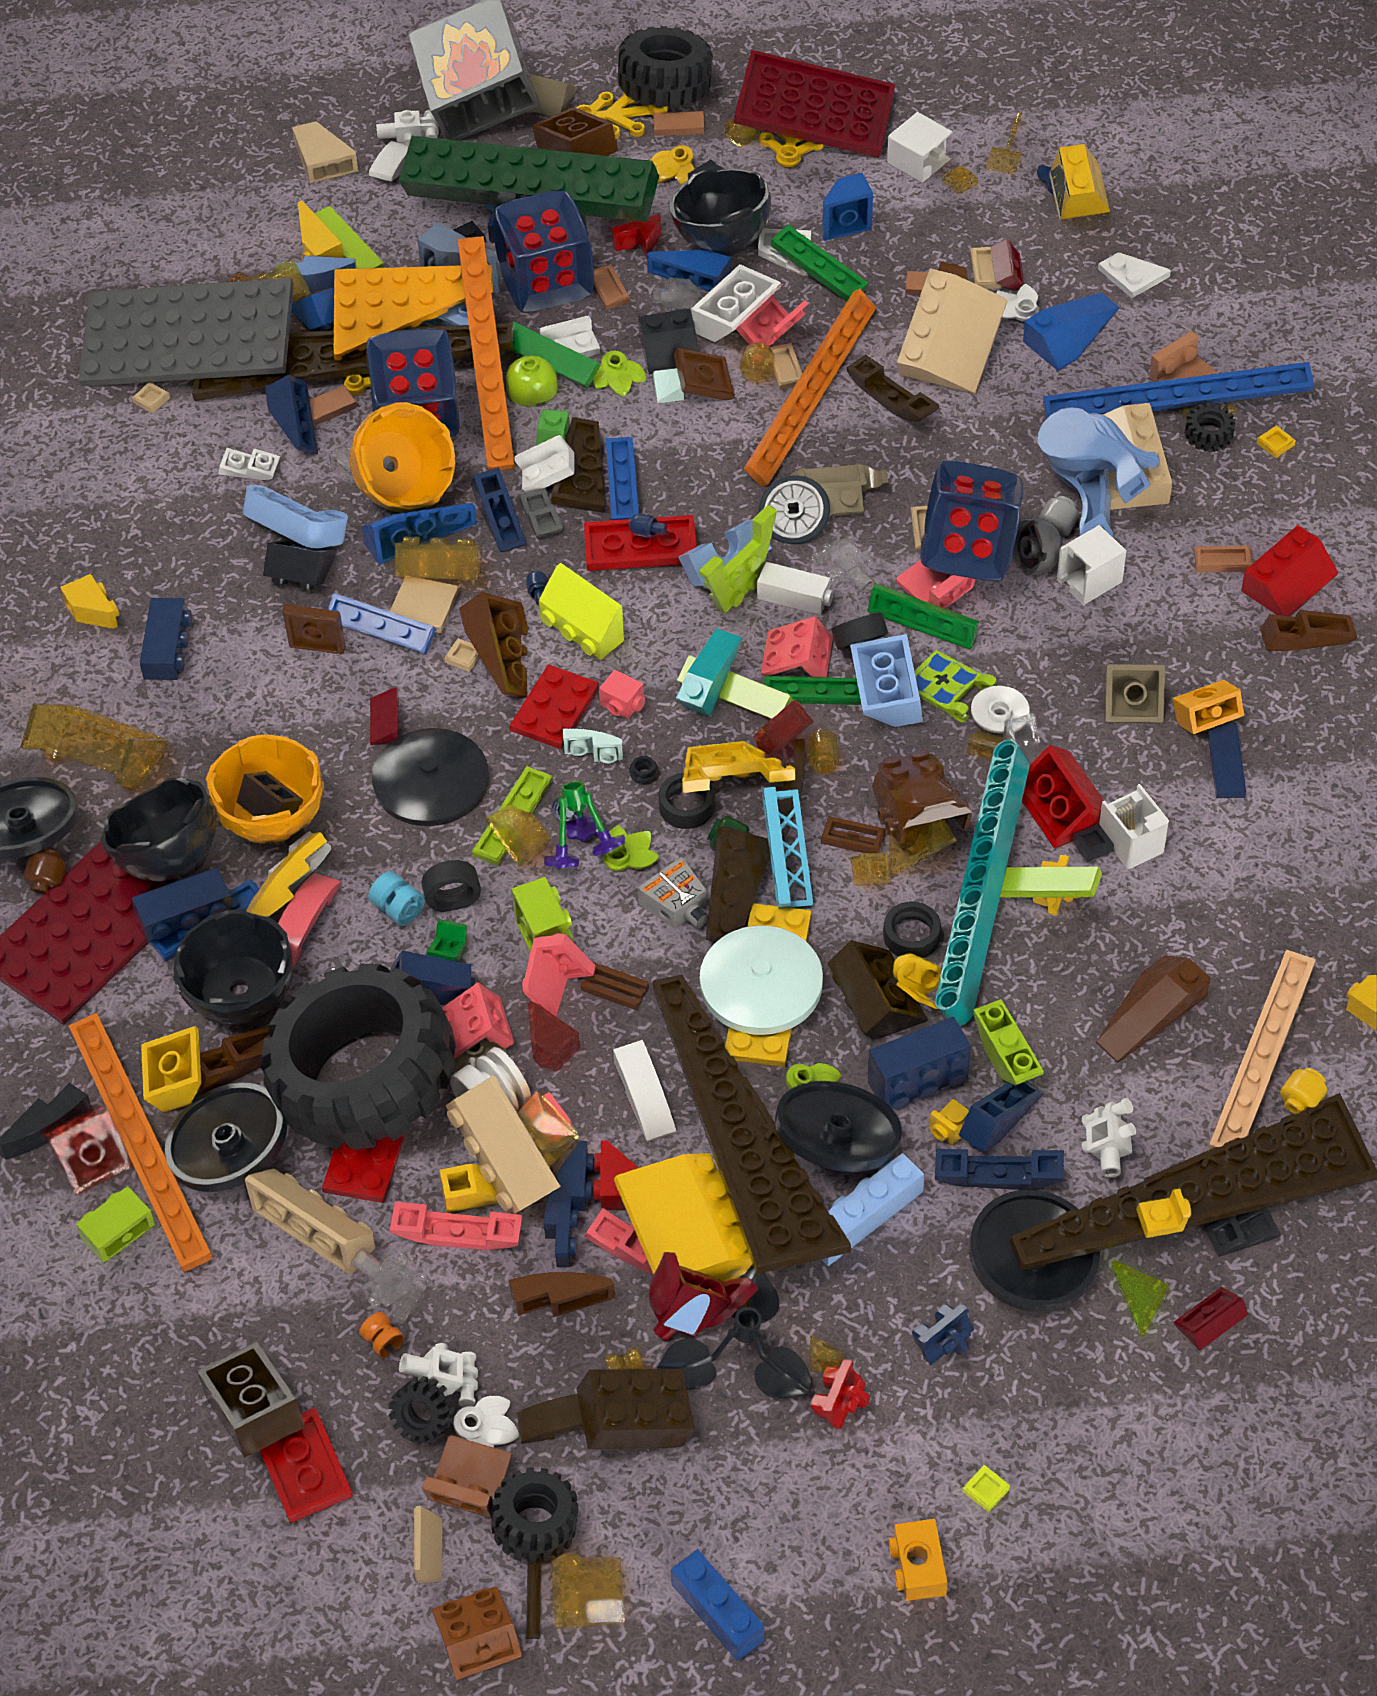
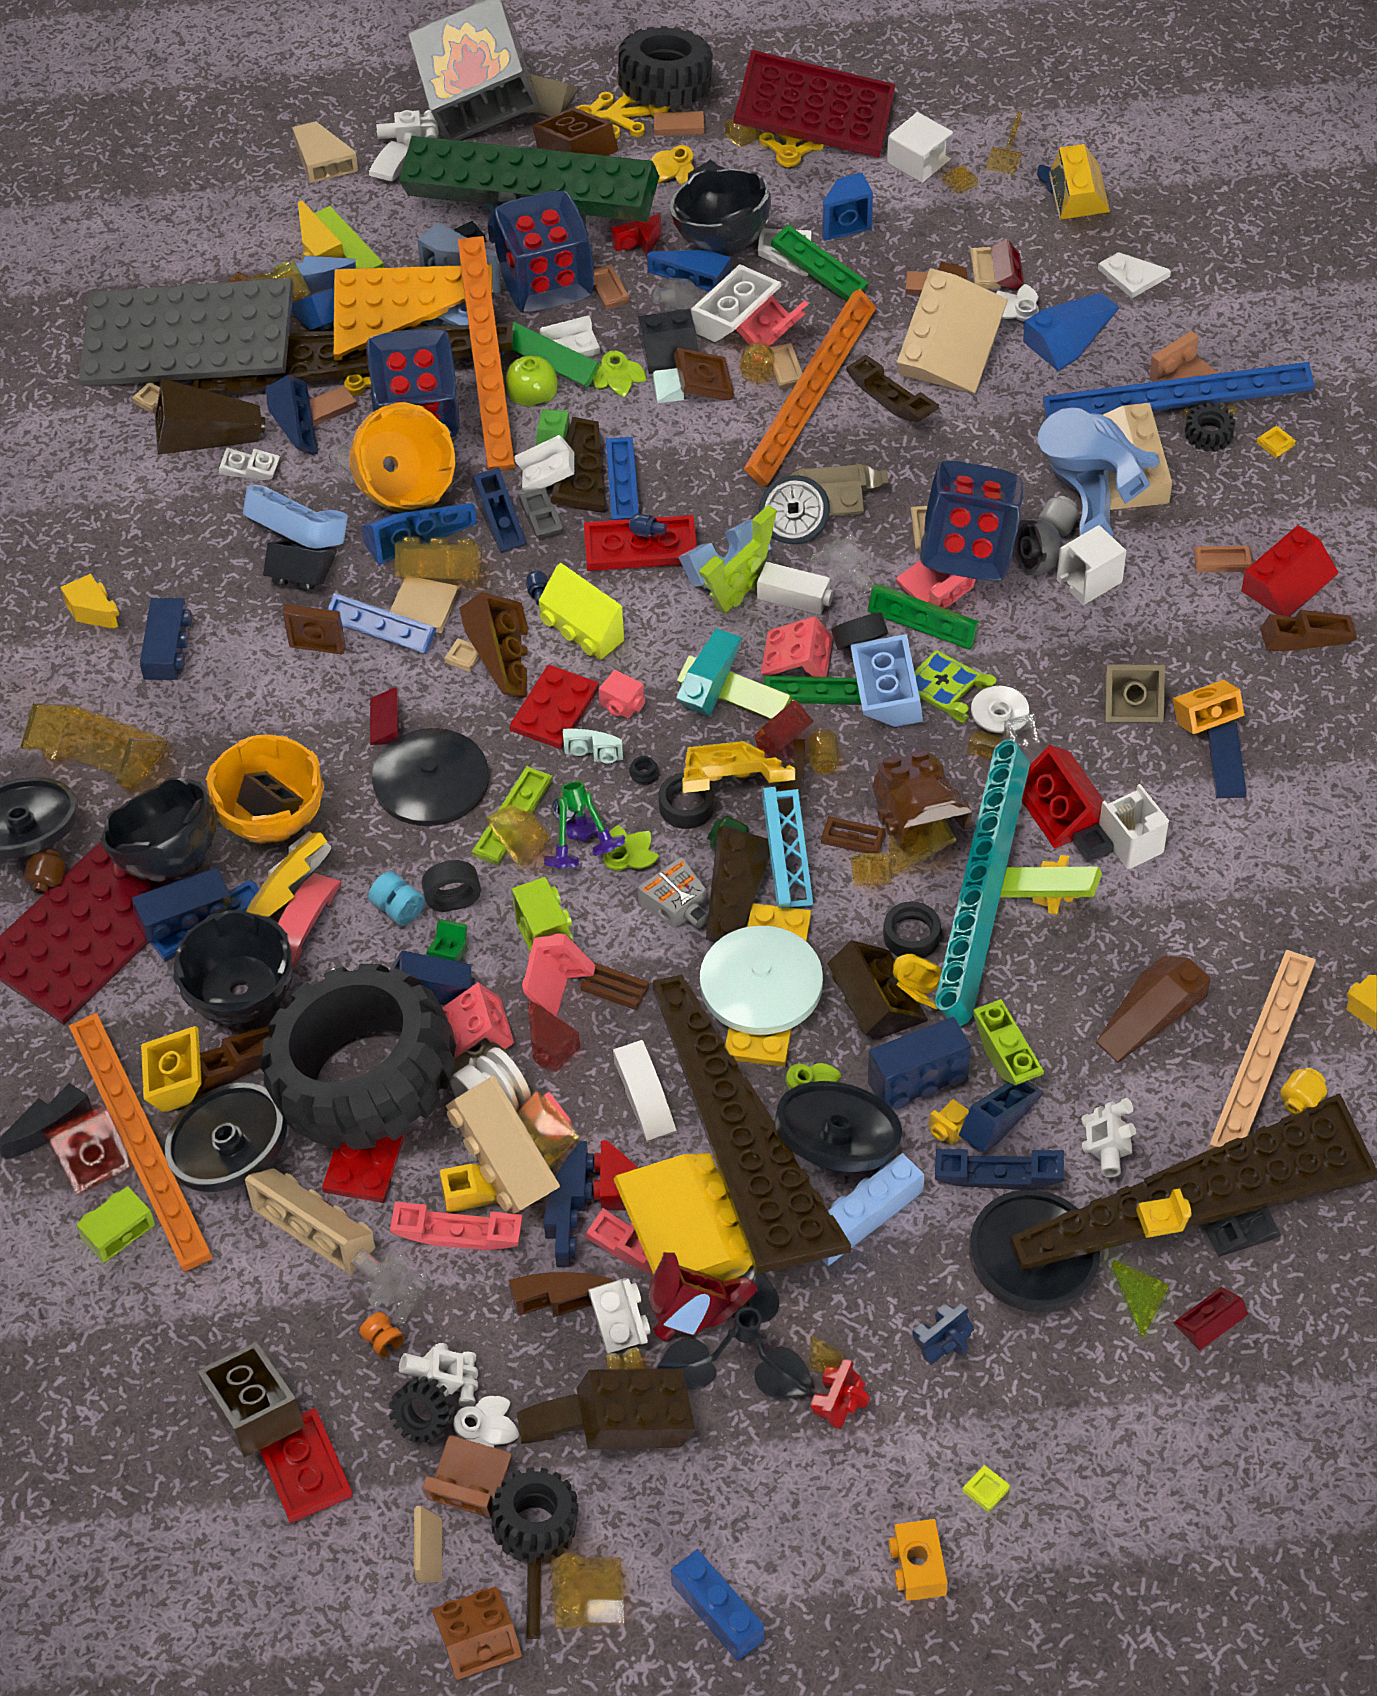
none -> dark brown slope [154,379,265,455]
none -> white bracket [588,1278,651,1353]

